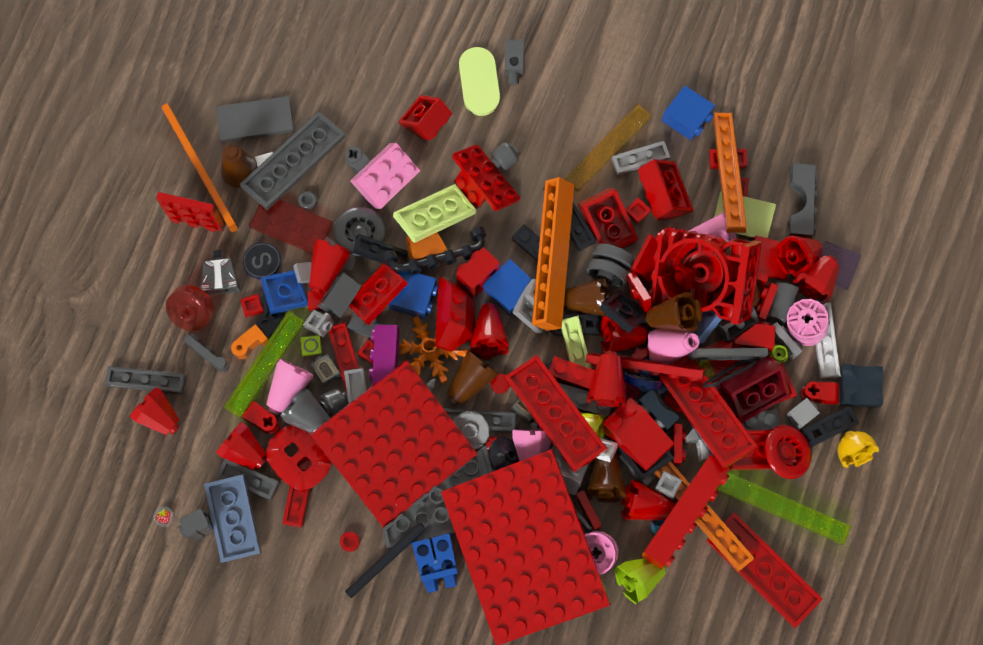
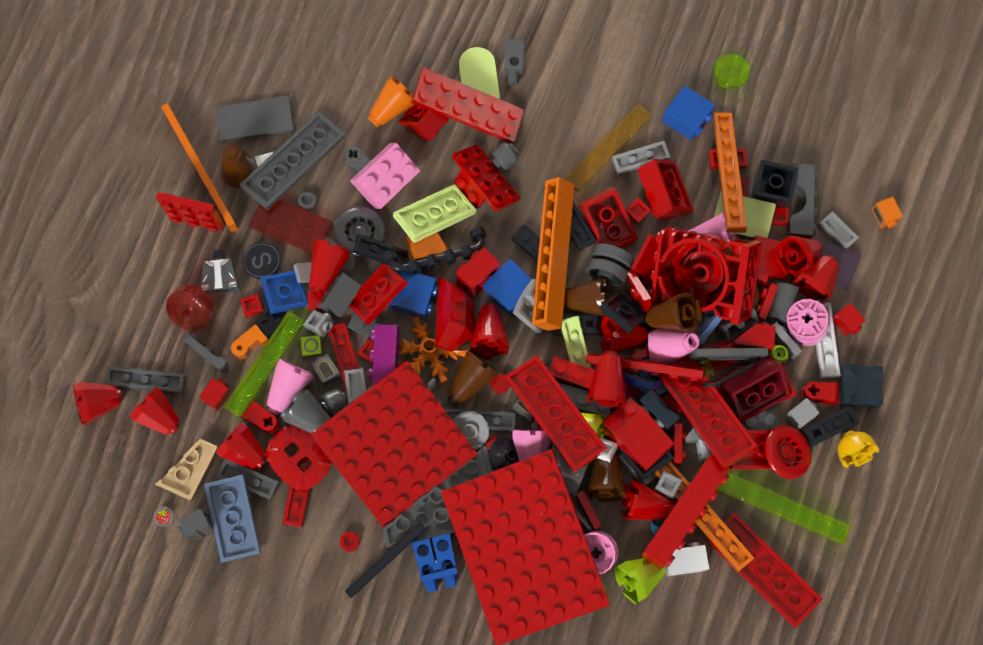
none -> red cone [73,382,122,425]
none -> tan wing [155,439,219,501]
none -> red brick [199,378,232,411]
none -> orange cone [367,75,415,128]
none -> plate [411,67,524,144]
none -> white piece [666,542,709,576]
none -> clear neon green tile [713,54,750,89]
none -> black slope [751,160,798,205]
none -> red tile [771,206,789,227]
none -> light grey tile [818,211,859,251]
none -> red brick [833,303,866,336]
none -> orange brick [871,197,903,229]

